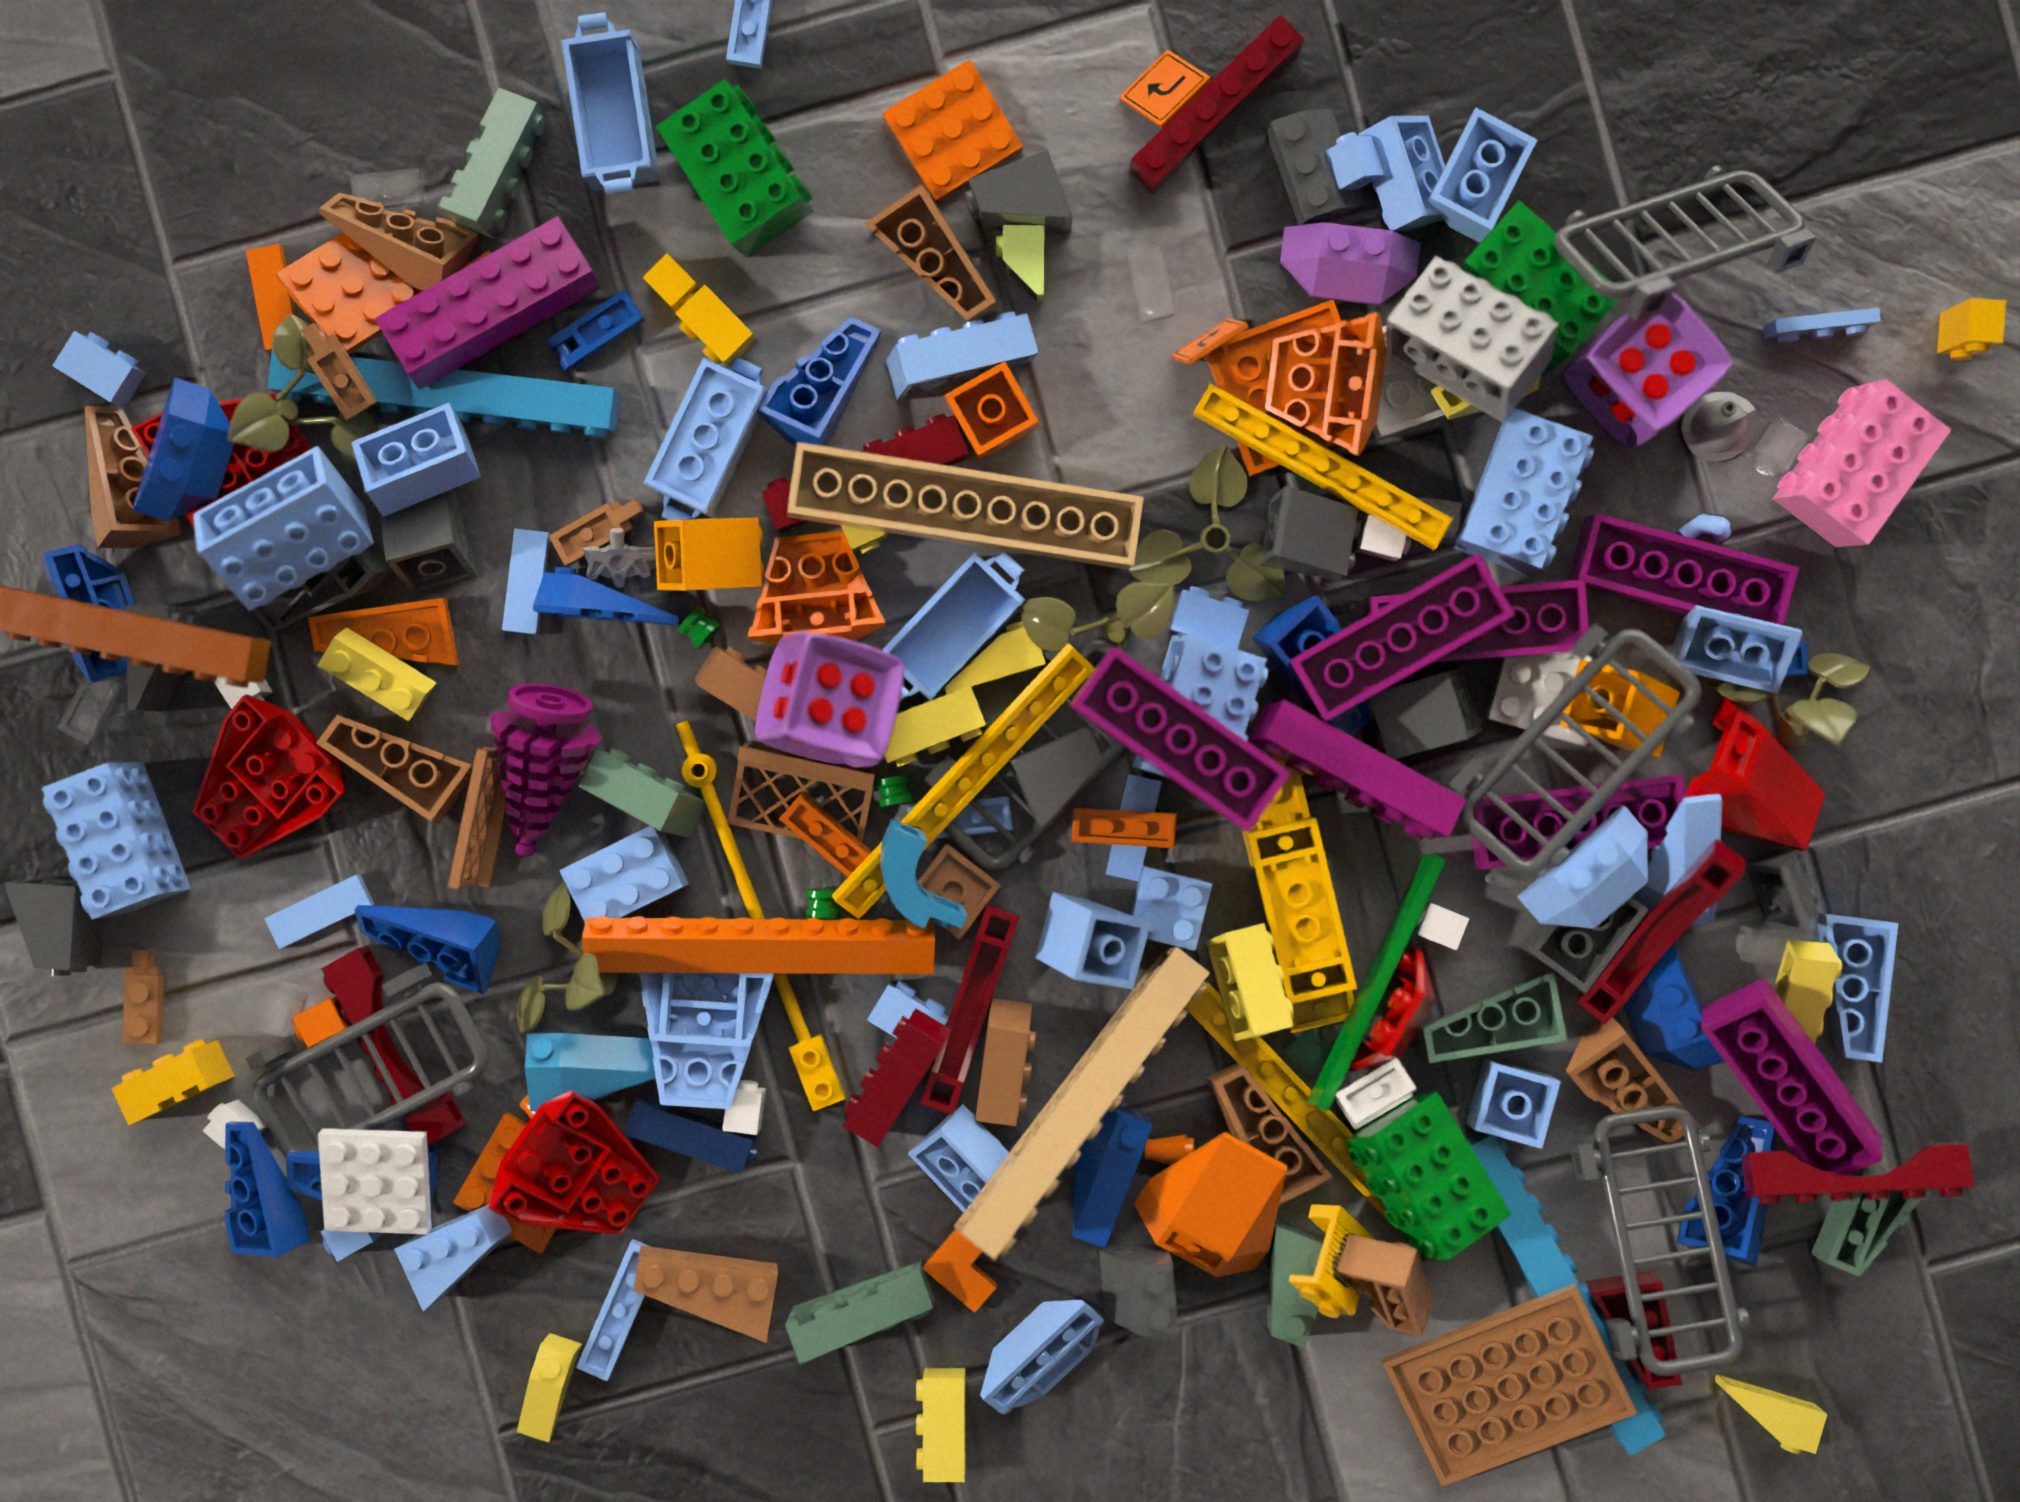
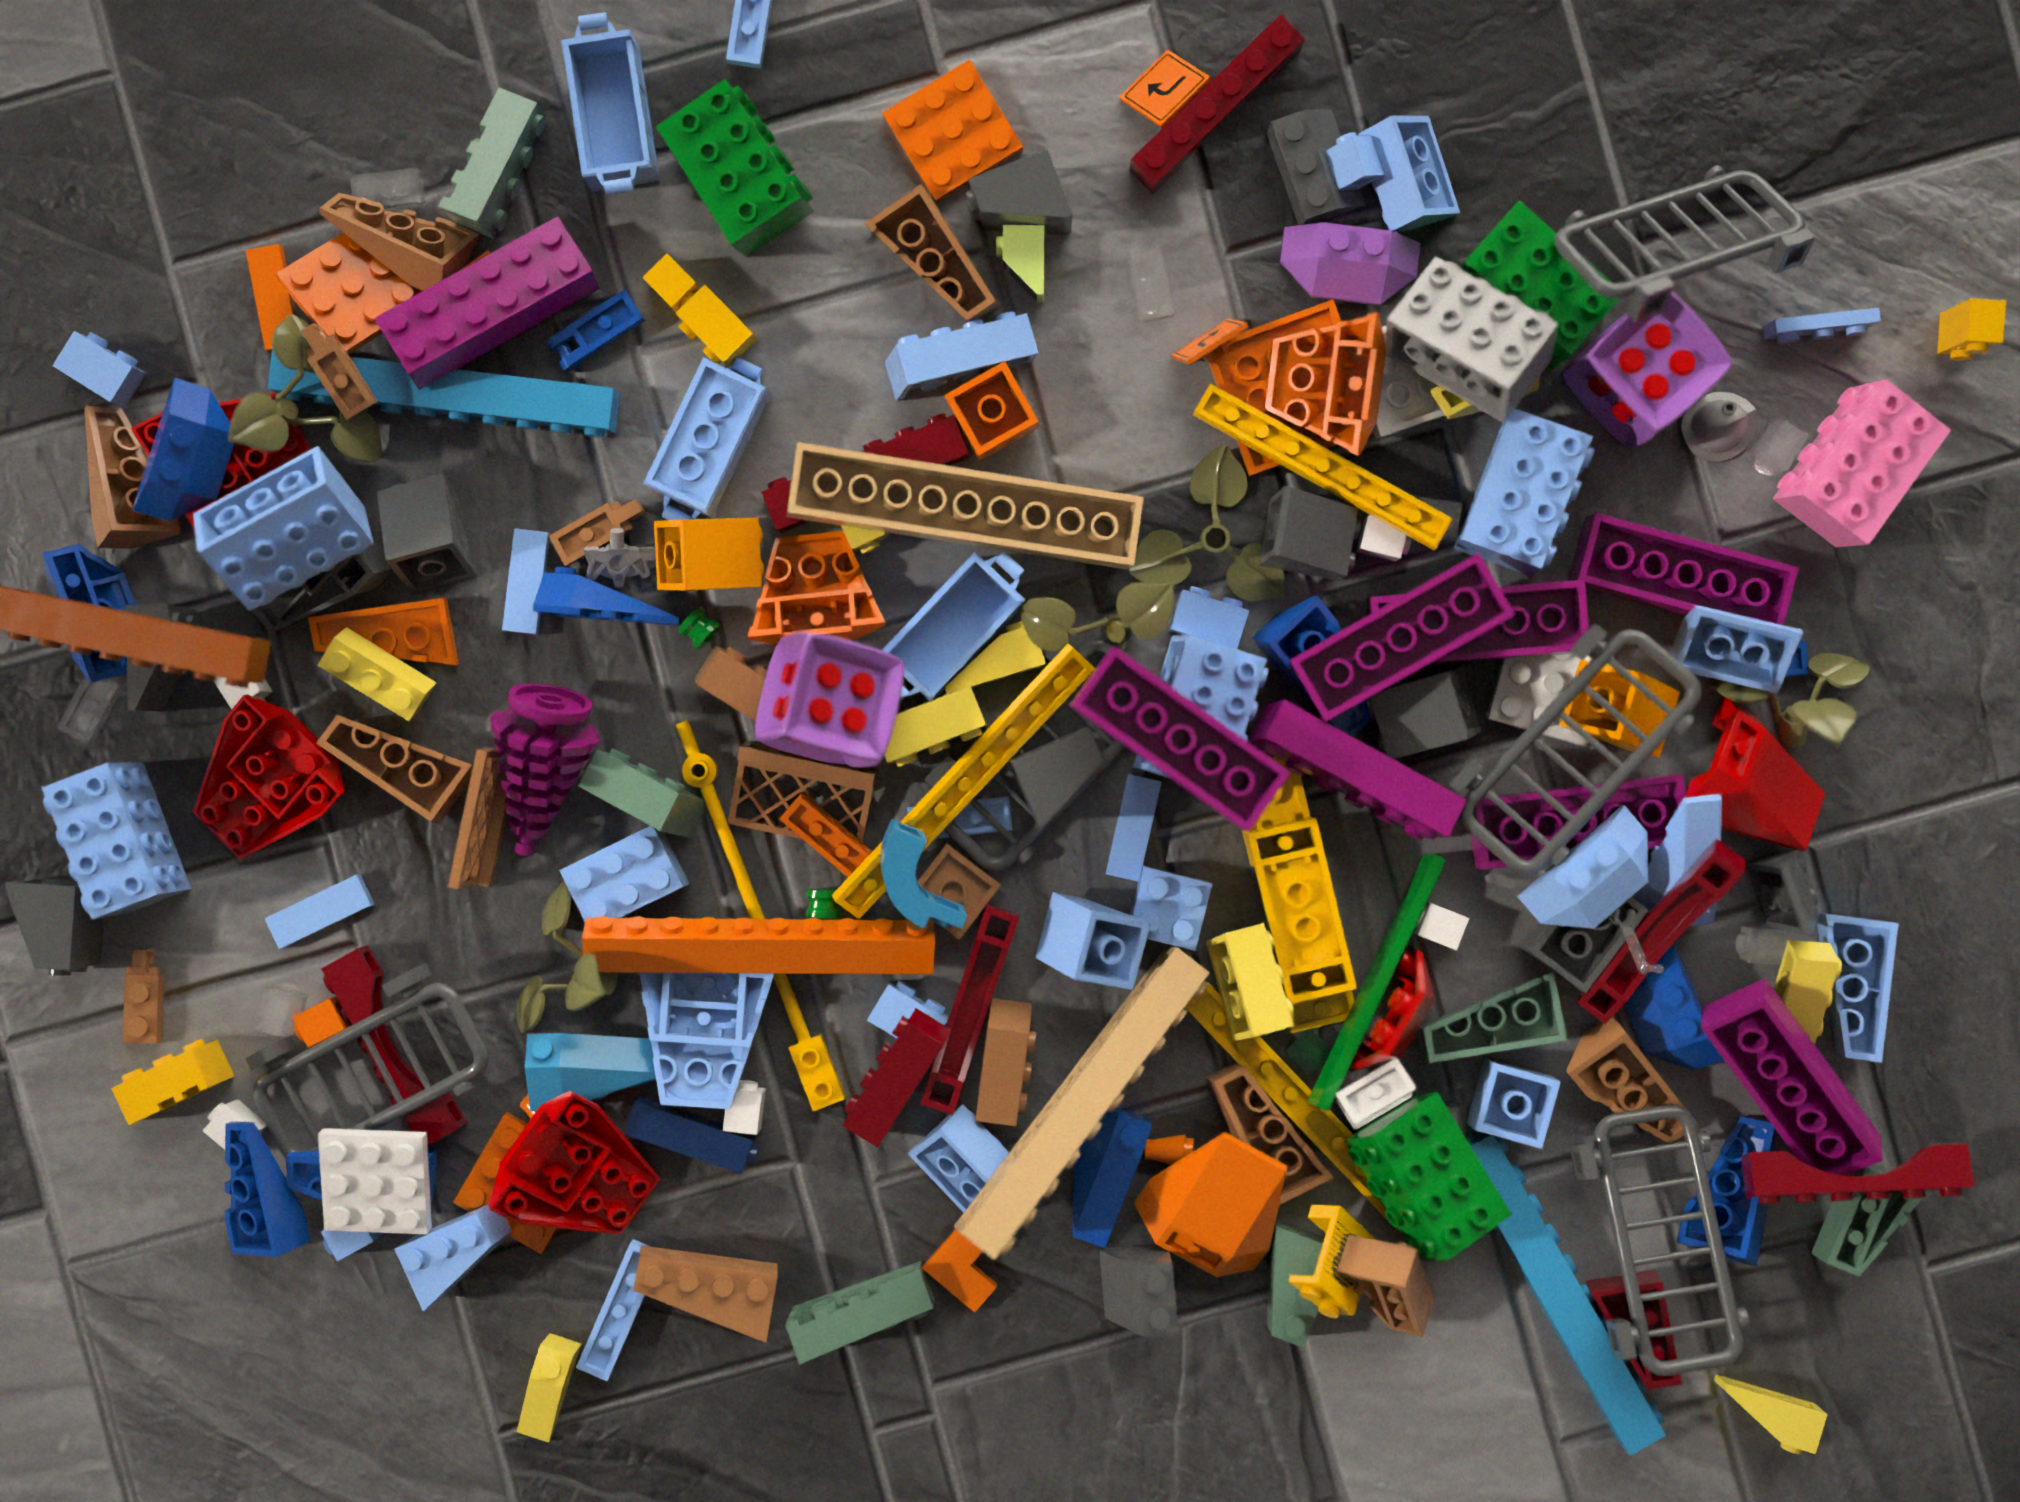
light blue brick [351,403,481,517] -> none
blue wedge [354,905,501,995] -> none
blue wedge [757,316,881,447] -> none
green wheel [875,774,914,807] -> none
light yellow brick [916,1368,966,1482] -> none
light blue wedge [980,1300,1104,1415] -> none
orange tile [1071,807,1177,848] -> none
medium nougat plate [1382,1283,1637,1487] -> none
light blue slope [1428,108,1537,243] -> none
light blue arm [1676,514,1731,541] -> none
none -> clear piece [1610,908,1664,974]

